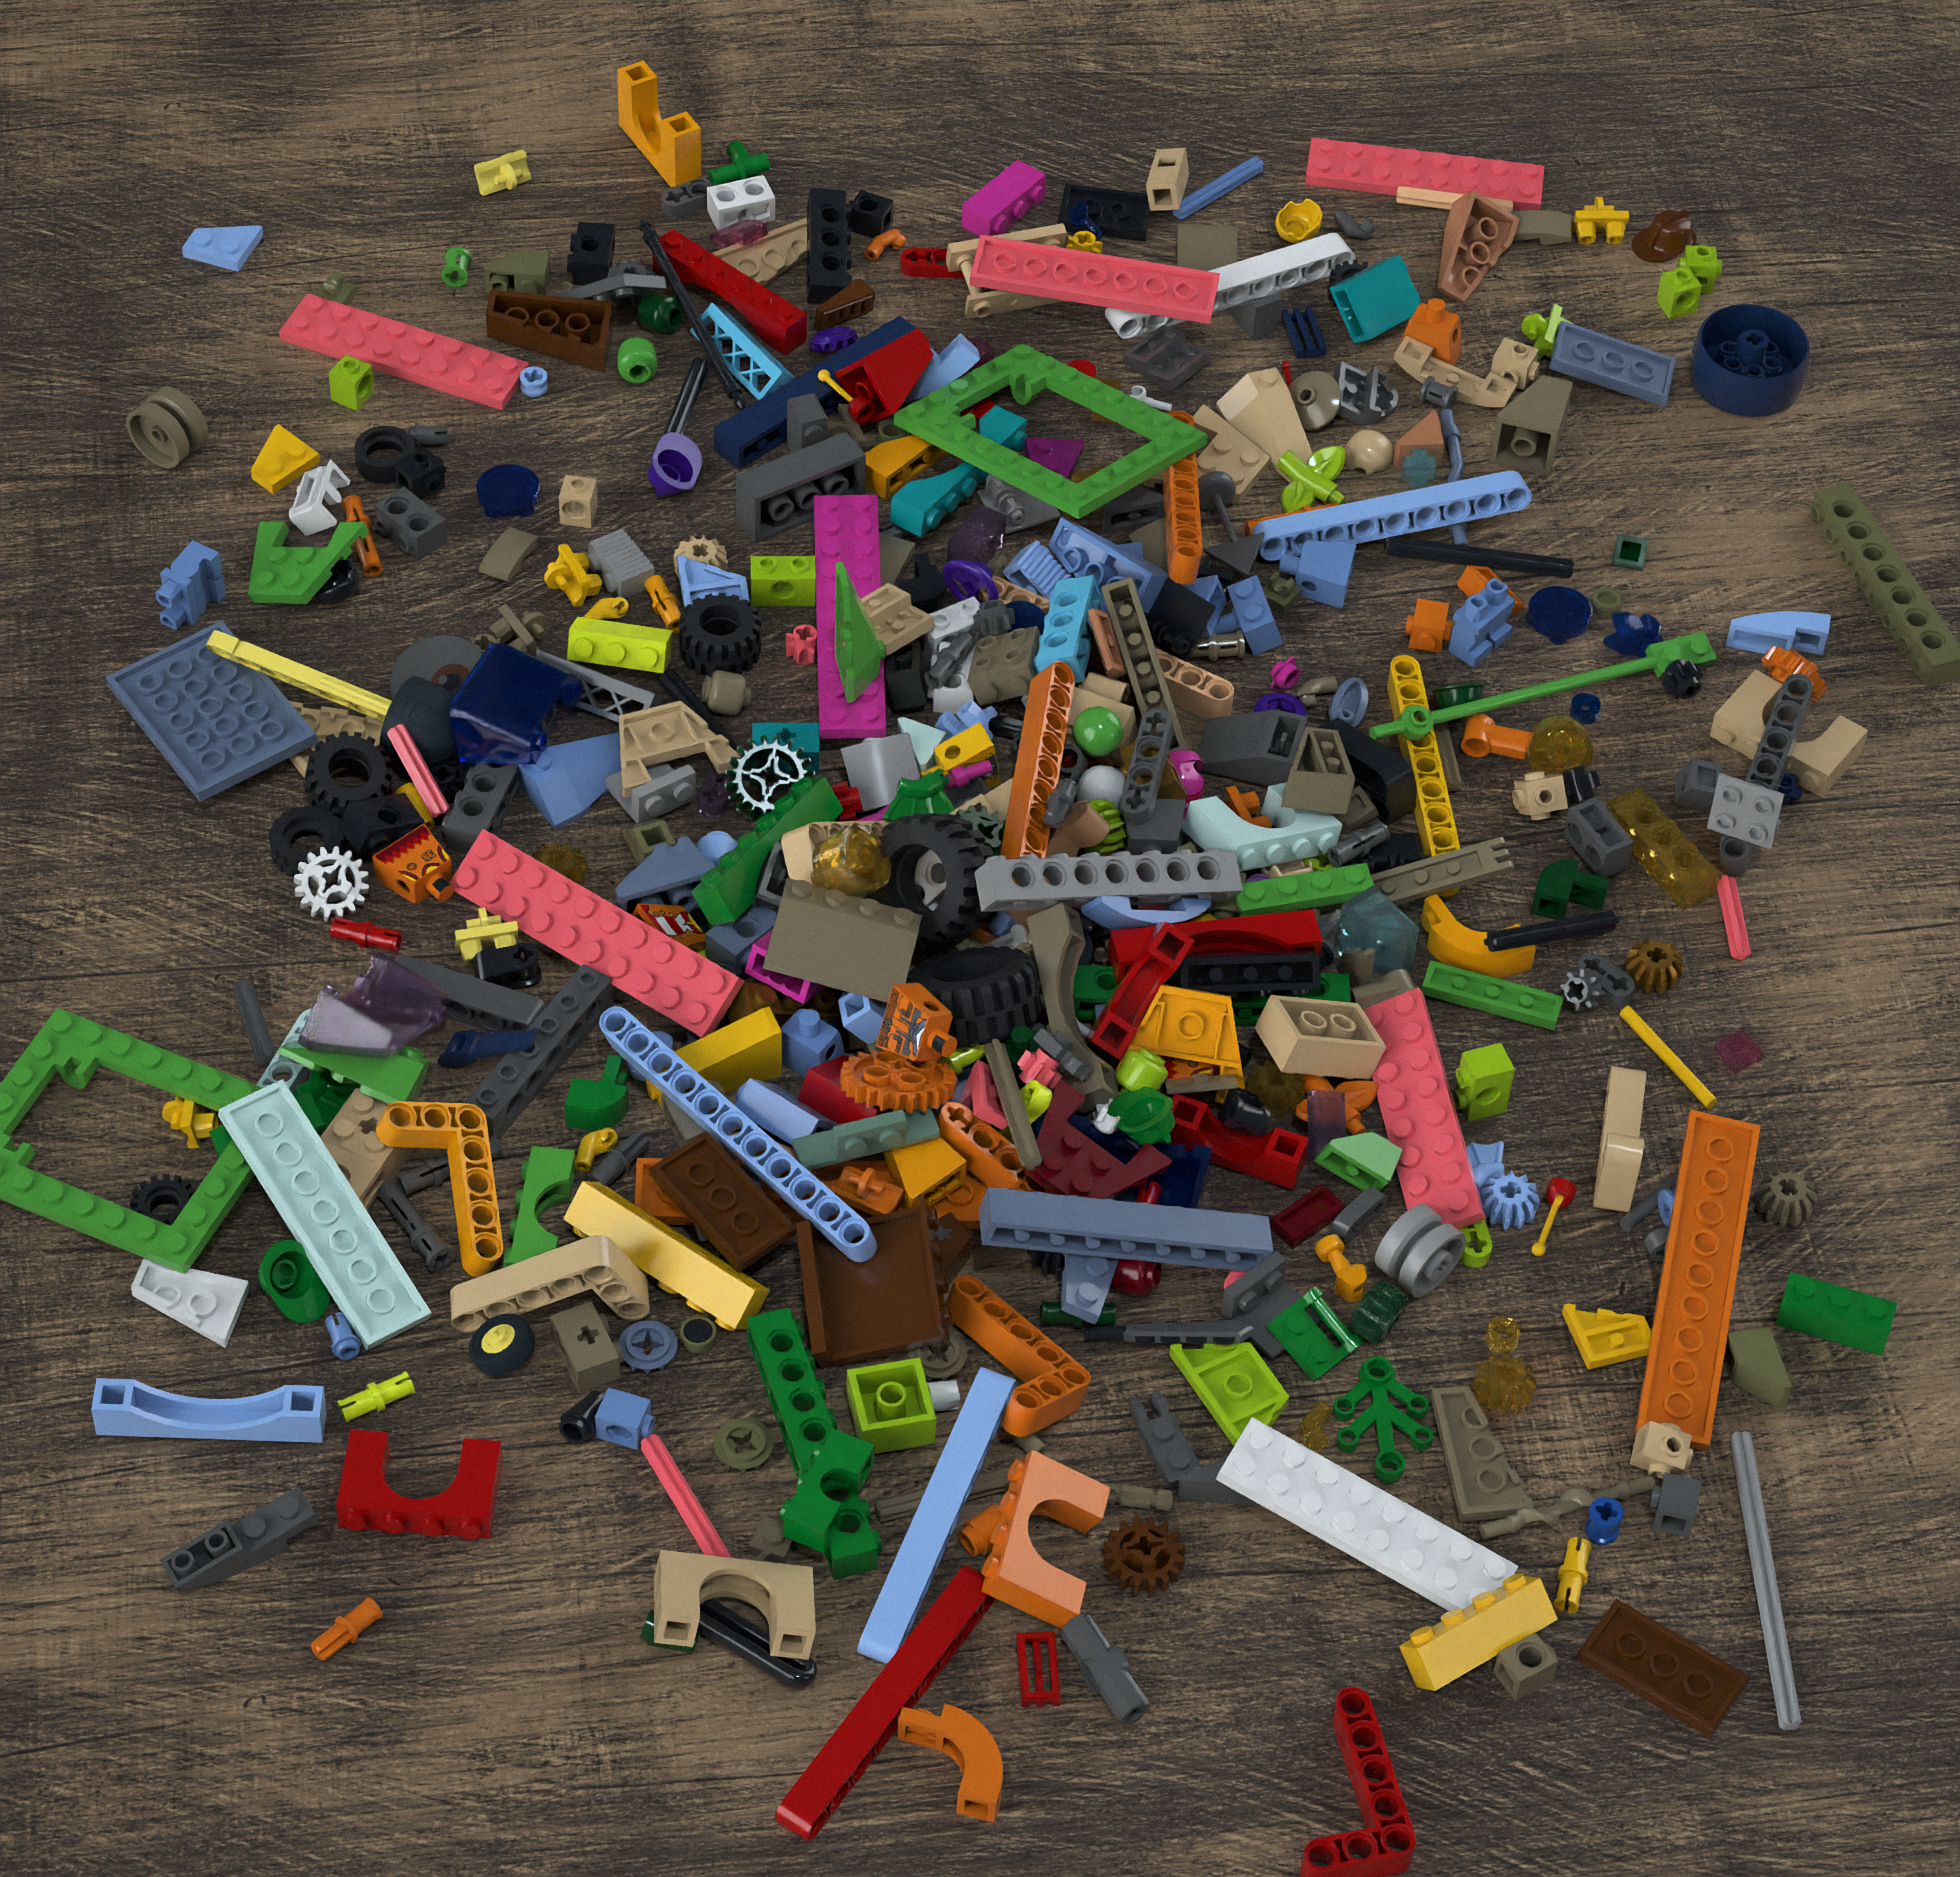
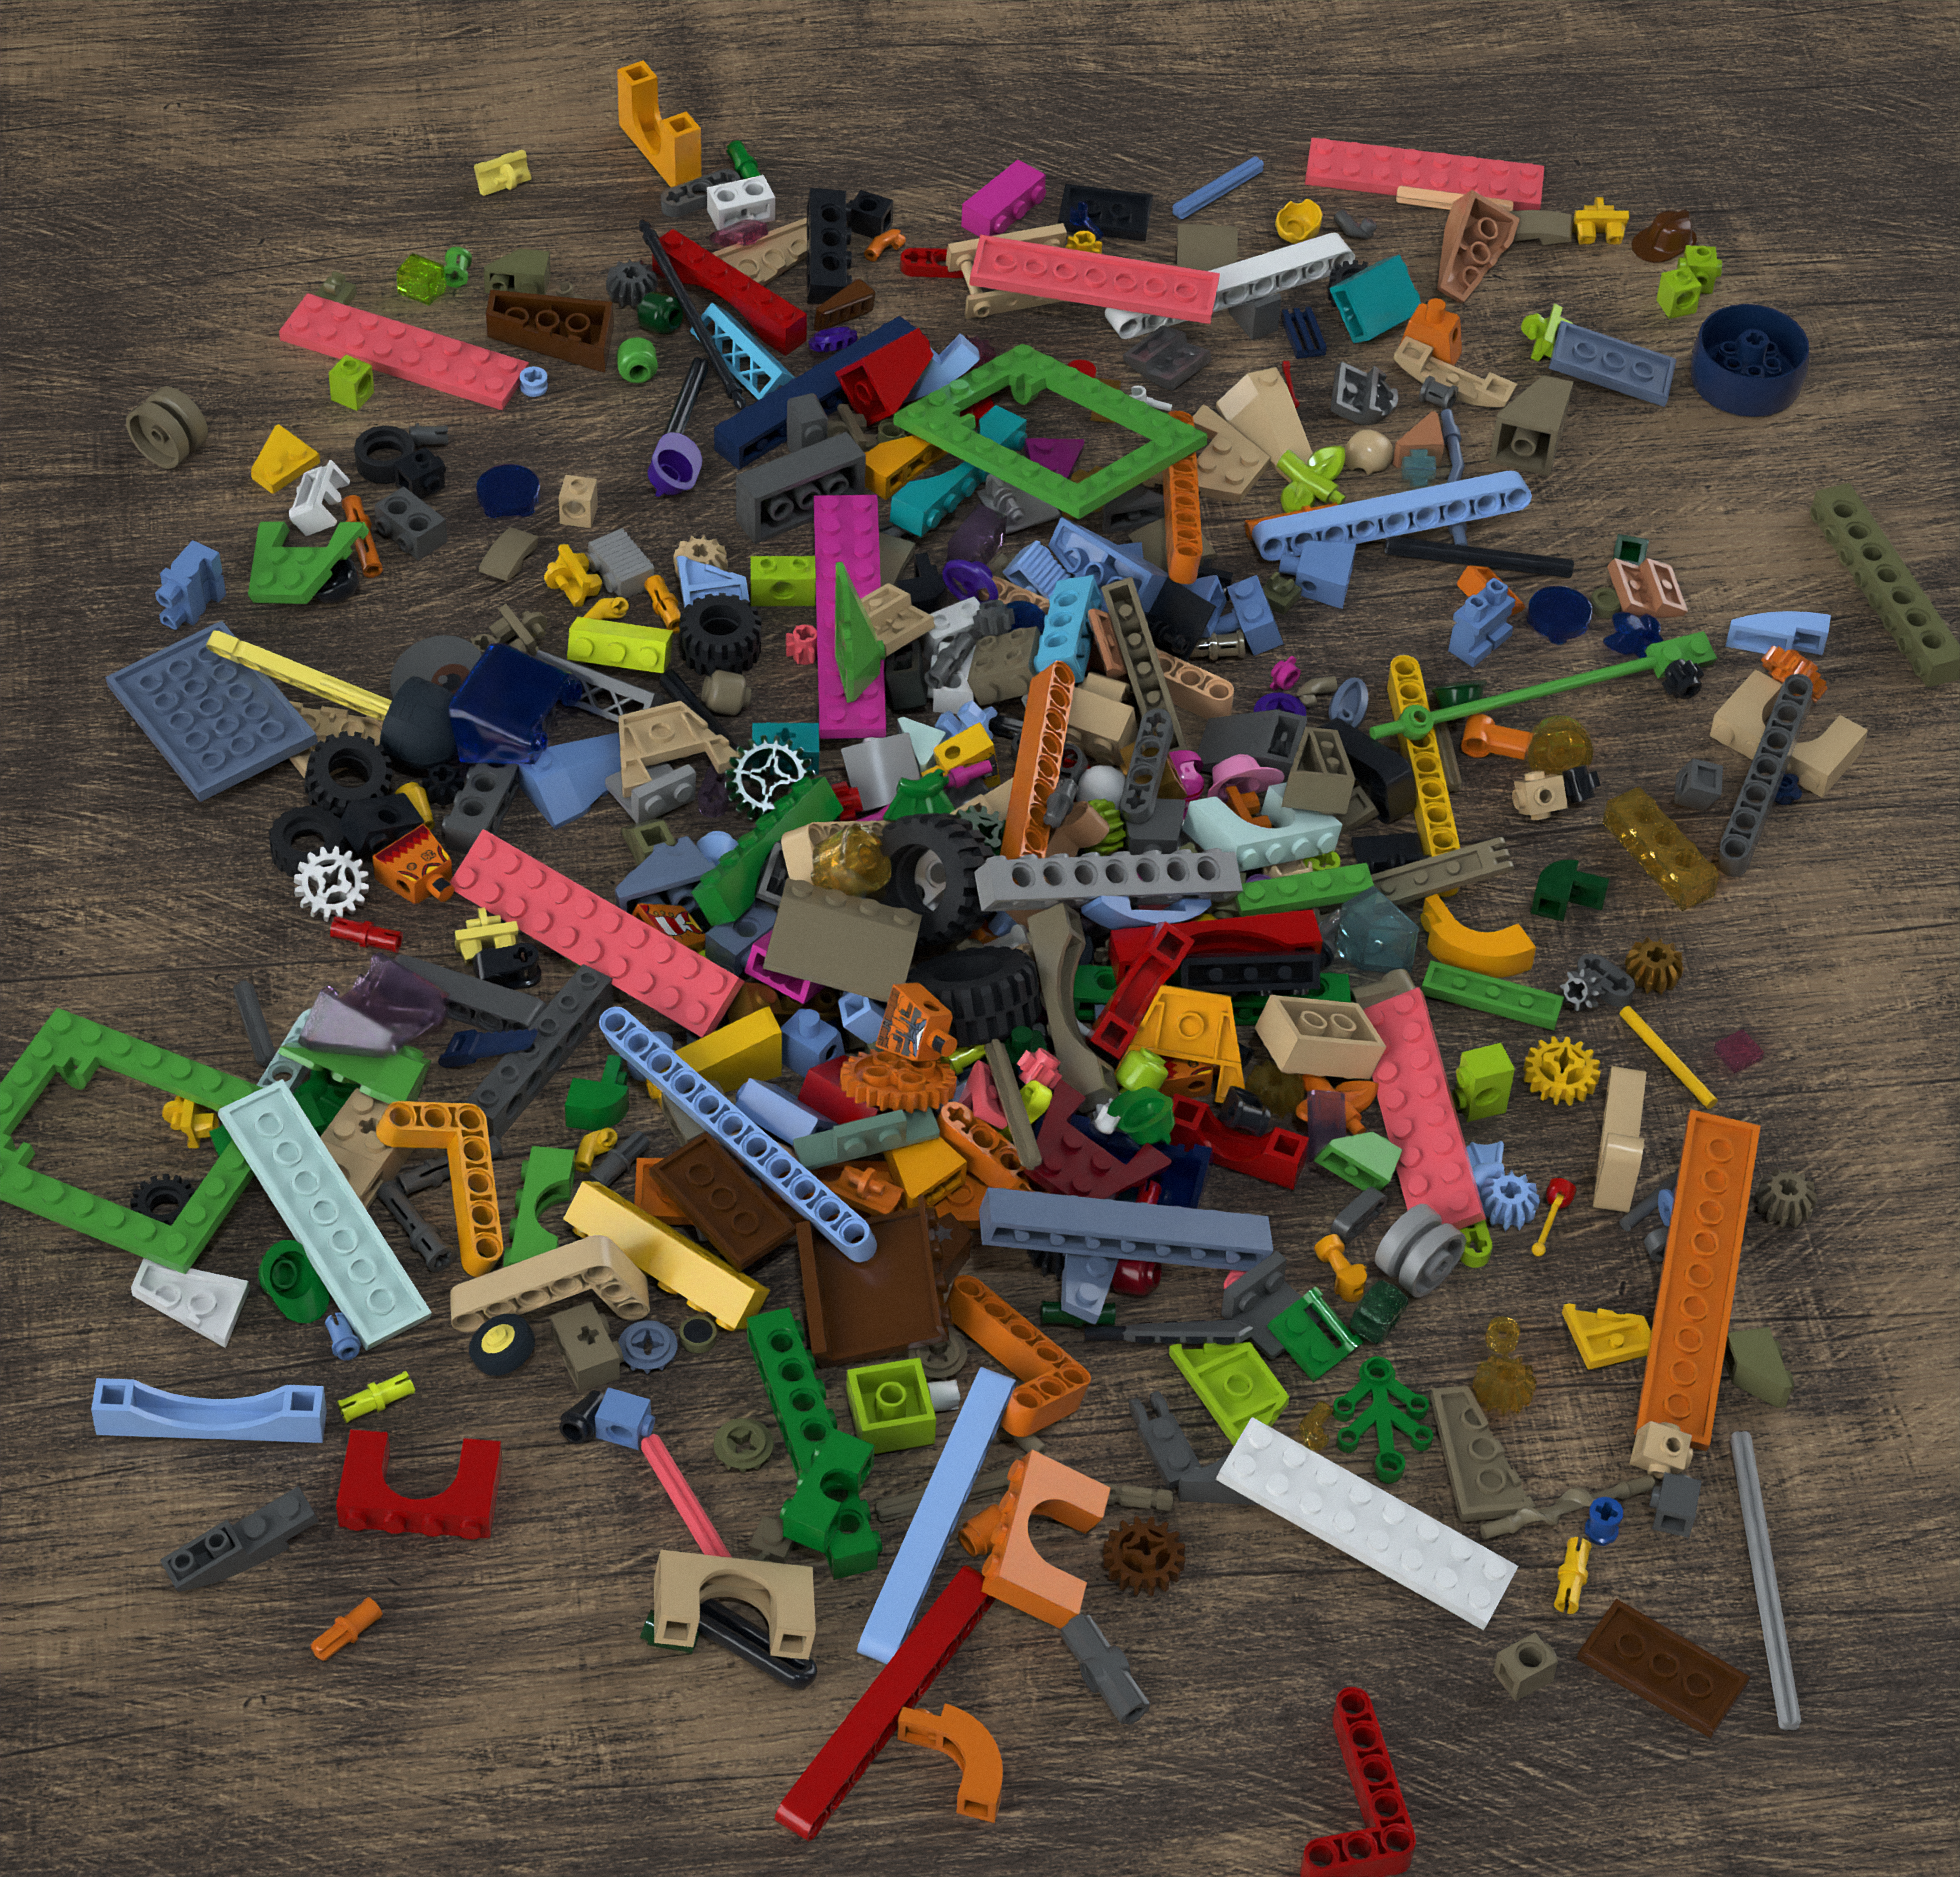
light blue wing [182,225,263,272] -> none
coral axle [387,724,449,818] -> none
clear yellow gear [532,840,587,886] -> none
dark grey wing [556,273,666,302] -> none
black brick [567,222,615,286] -> none
green pin [708,152,770,186] -> none
red hinge [818,370,876,424] -> none
red tile [1016,1631,1061,1707] -> none
dark grey plate [1033,1028,1093,1081] -> none
bright green hair [1072,706,1123,757] -> none
tan brick [1146,148,1190,211] -> none
dark tan piece [1164,1073,1238,1094] -> none
dark grey piece [1198,471,1265,578] -> none
dark red tile [1269,1184,1346,1250] -> none
dark tan dish [1288,371,1342,431] -> none
dark grey pin [1327,822,1390,868] -> none
dark tan tile [1339,948,1376,988] -> none
yellow brick [1399,1573,1558,1691] -> none
orange brick [1405,598,1453,653] -> none
black axle [1484,910,1619,952] -> none
tan brick [1491,338,1541,390] -> none
dark grey brick [1563,797,1634,878] -> none
clear blue bush [1570,693,1601,724] -> none
light grey hinge [1707,773,1784,849] -> none
coral axle [1716,875,1751,961] -> none
green brick [1775,1272,1897,1356] -> none
none -> clear neon green brick [396,253,446,306]
none -> bright pink piece [1207,754,1285,804]
none -> yellow gear [1523,1036,1601,1106]
none -> nougat slope [1607,558,1688,618]

